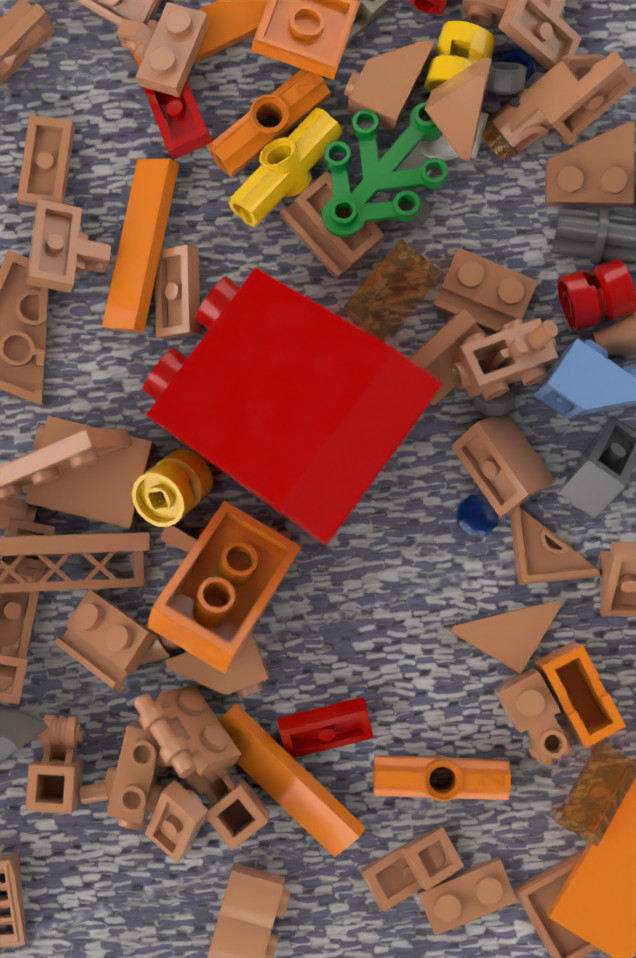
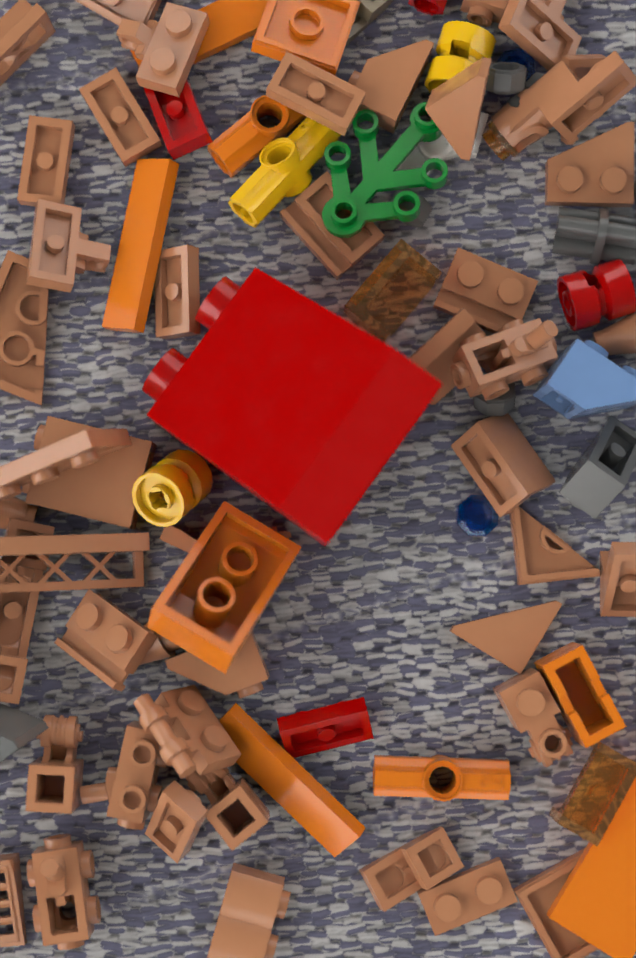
none -> nougat brick [27,833,101,950]
none -> nougat plate [79,67,162,167]
none -> nougat plate [266,51,366,136]

